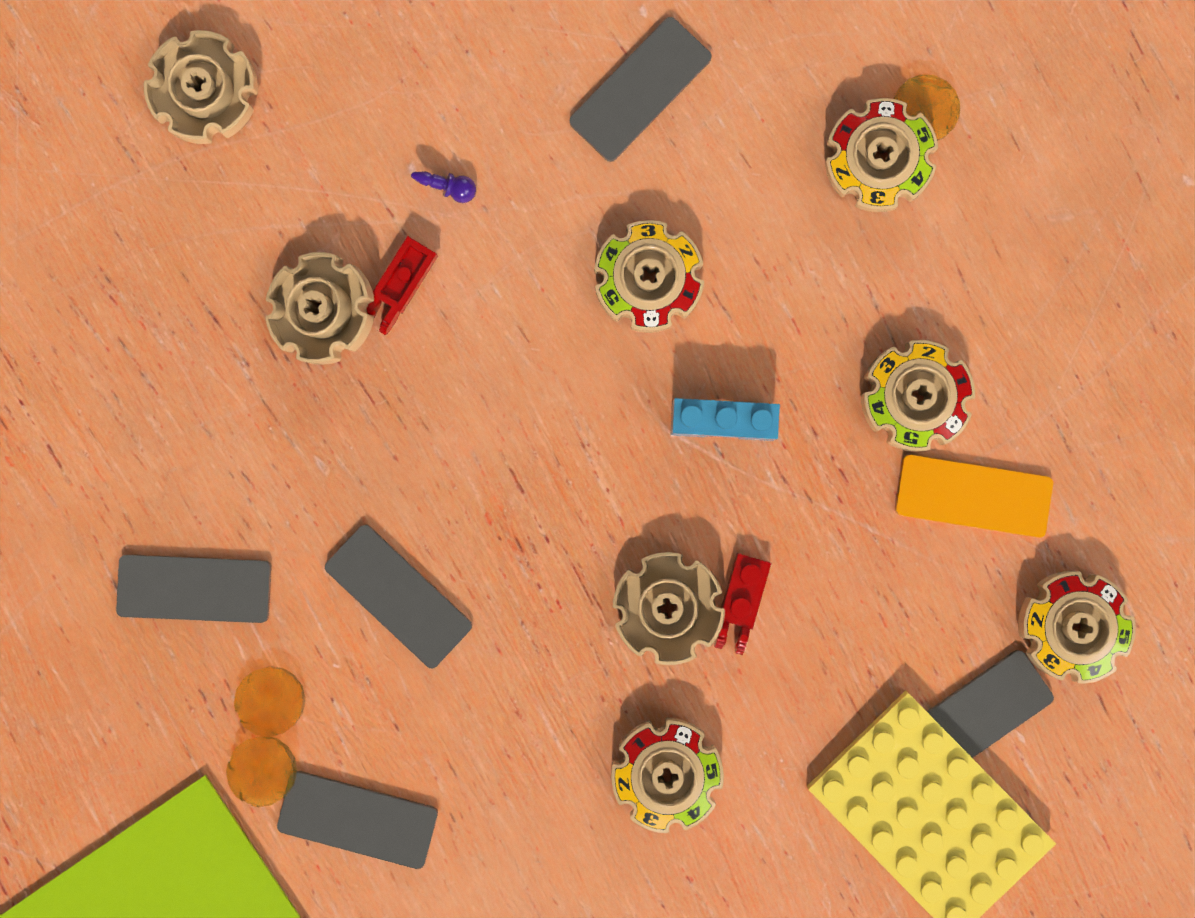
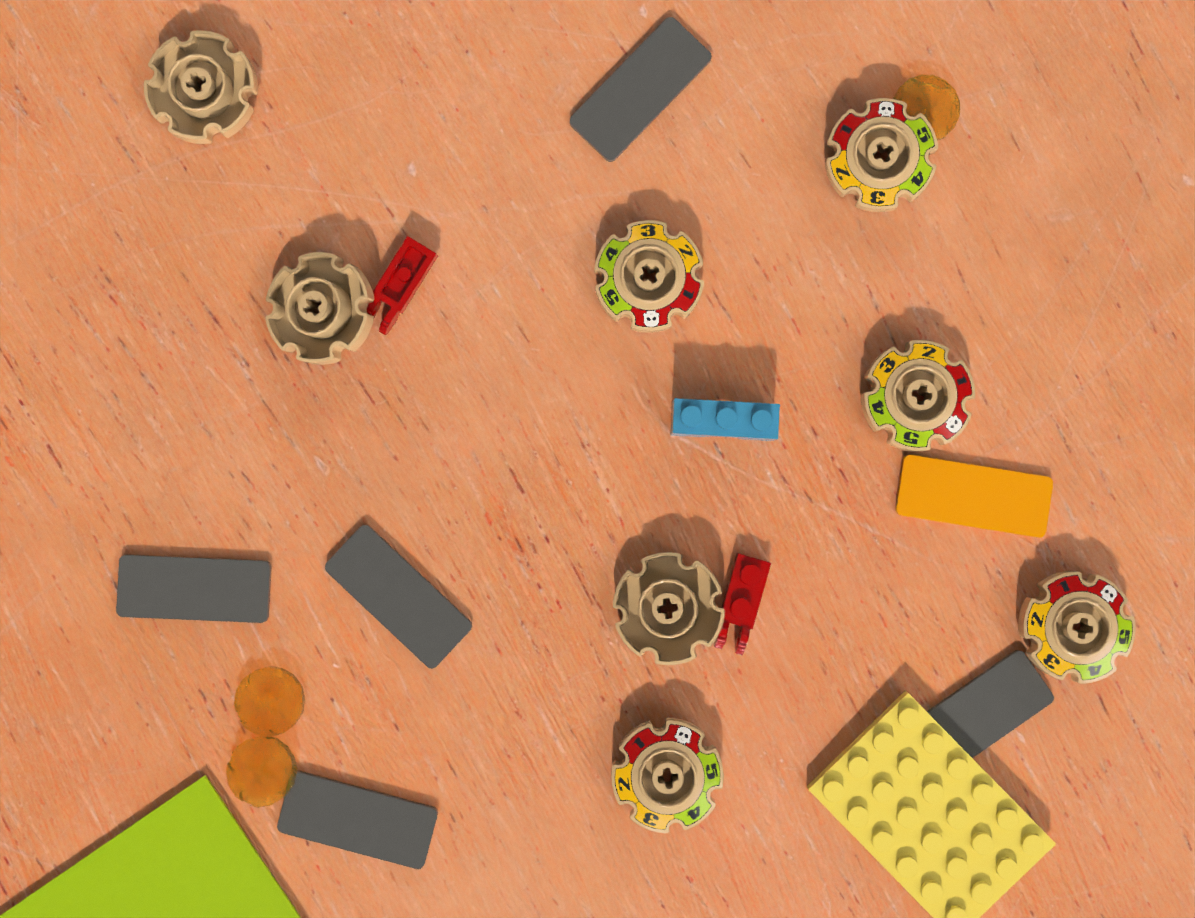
dark purple bar [411,171,476,203] -> none

